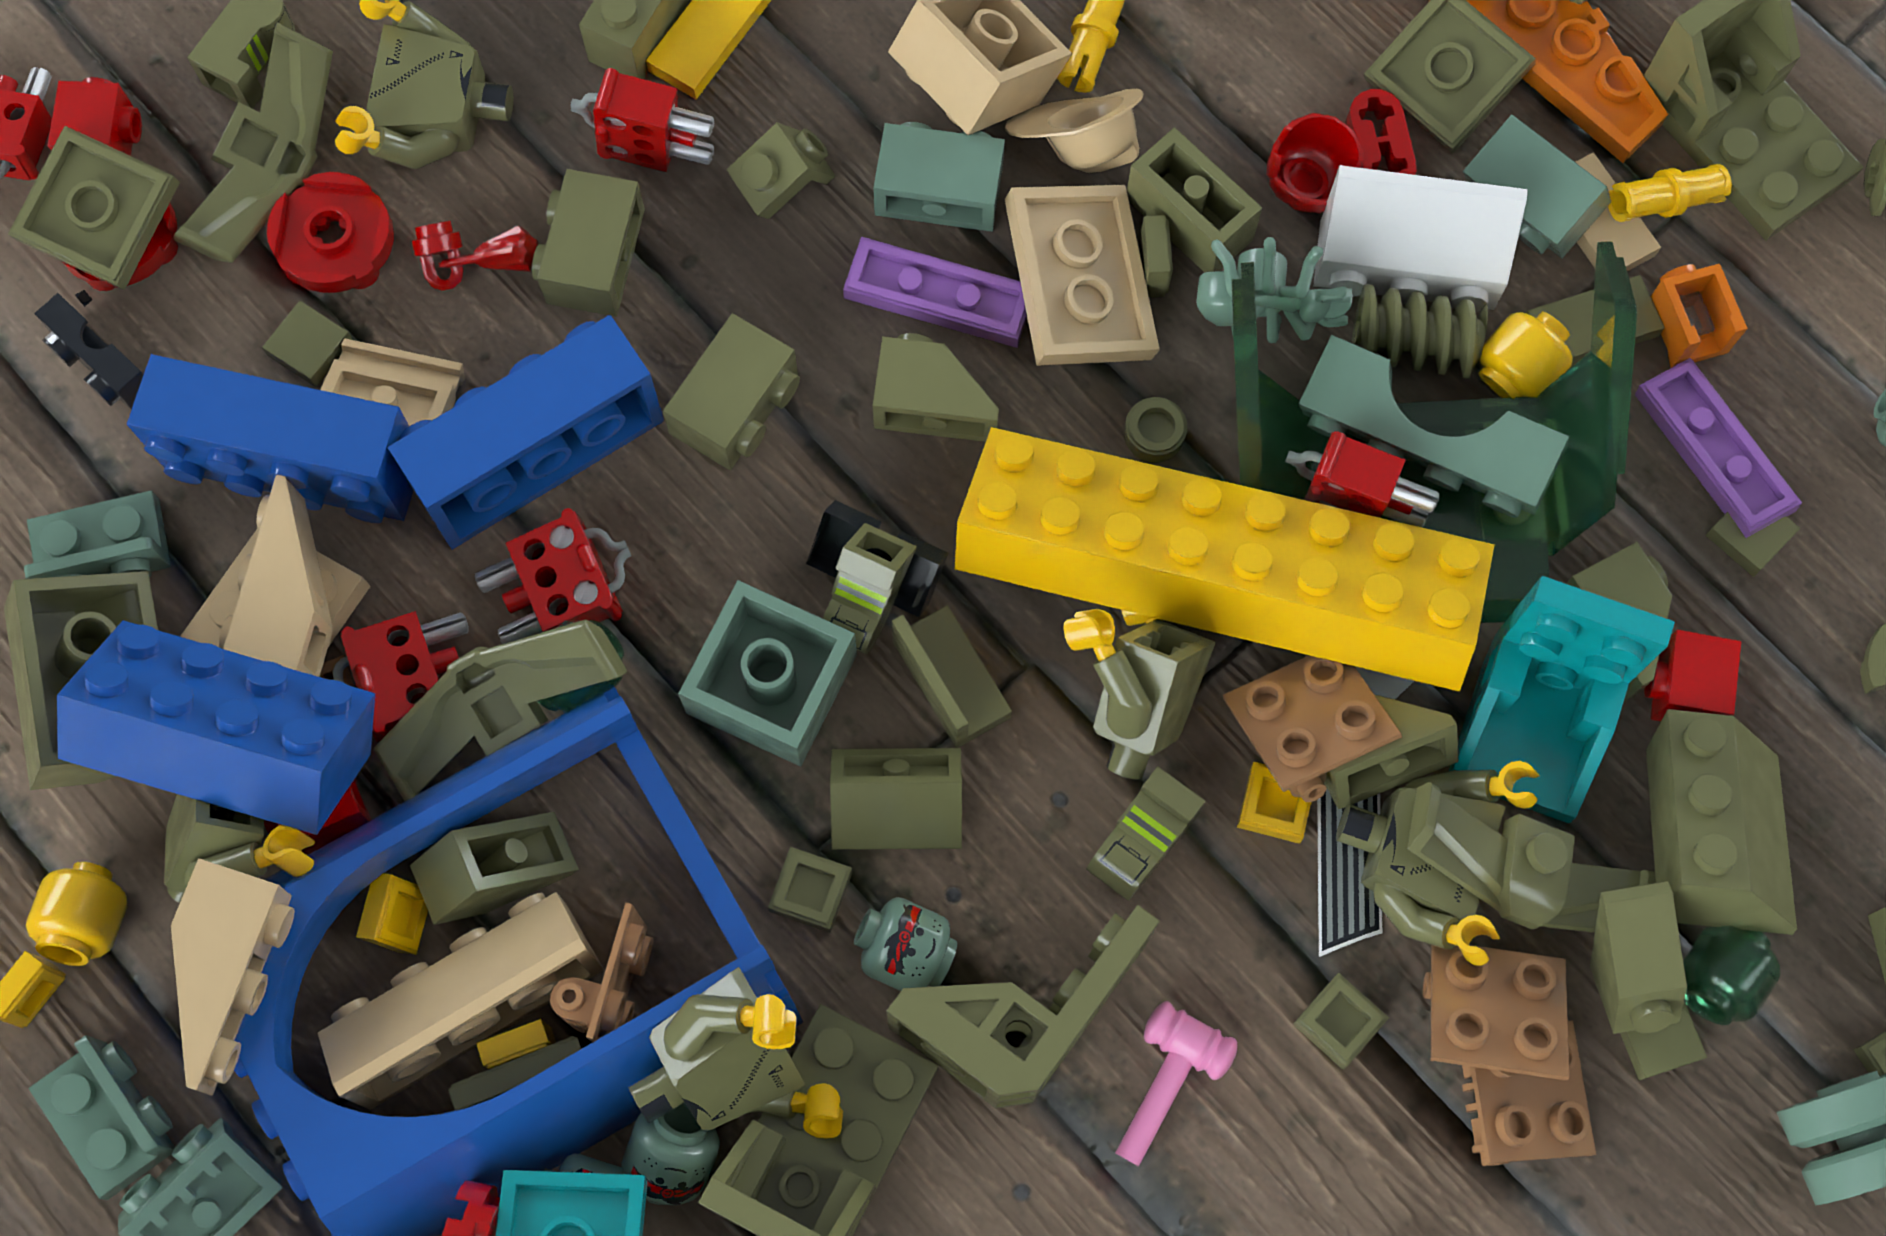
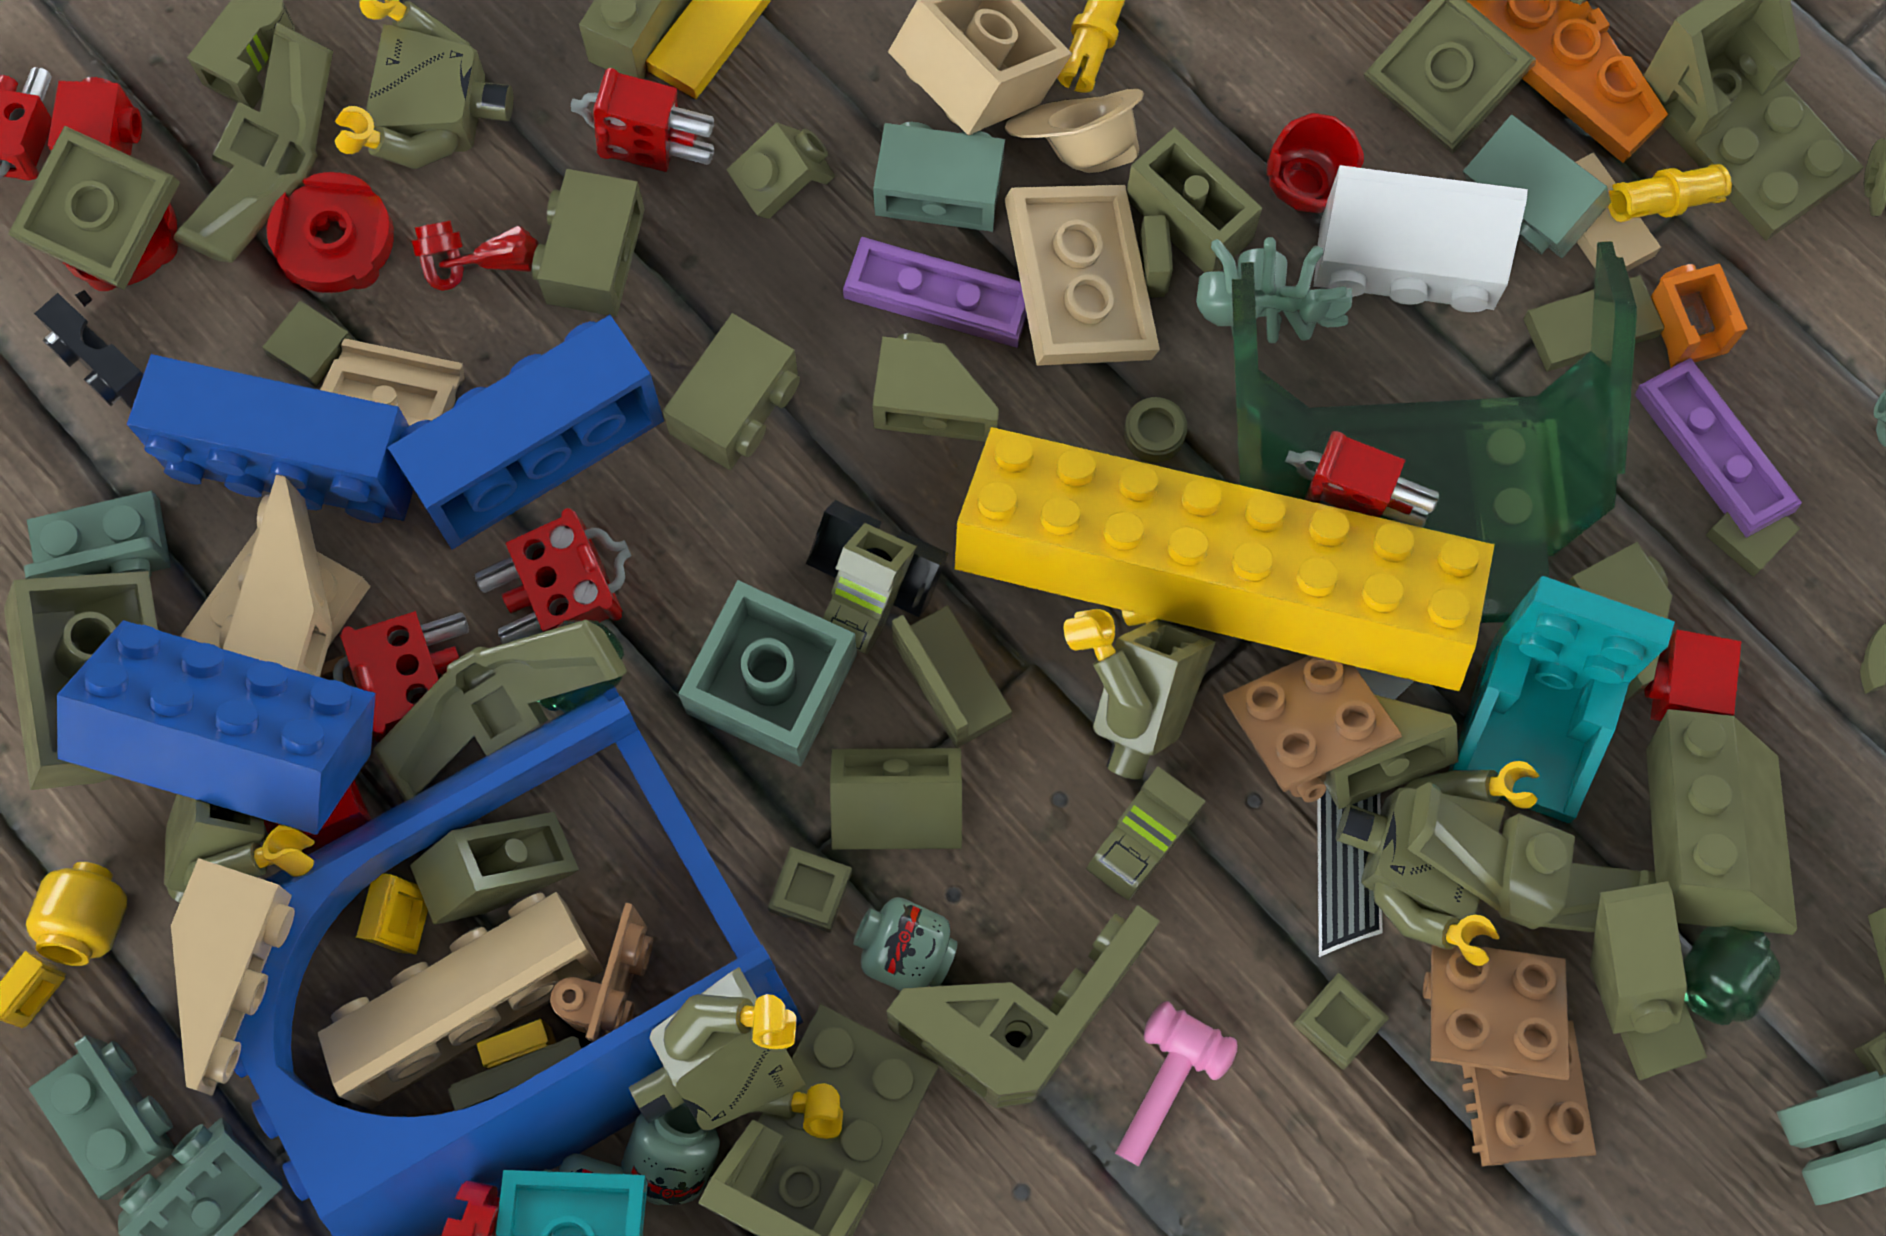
yellow tile [1237,762,1311,844] -> none
sand green arch [1299,335,1569,518] -> none
red beam [1345,89,1417,175] -> none
olive piece [1352,284,1488,379] -> none
yellow head [1478,311,1573,405] -> none

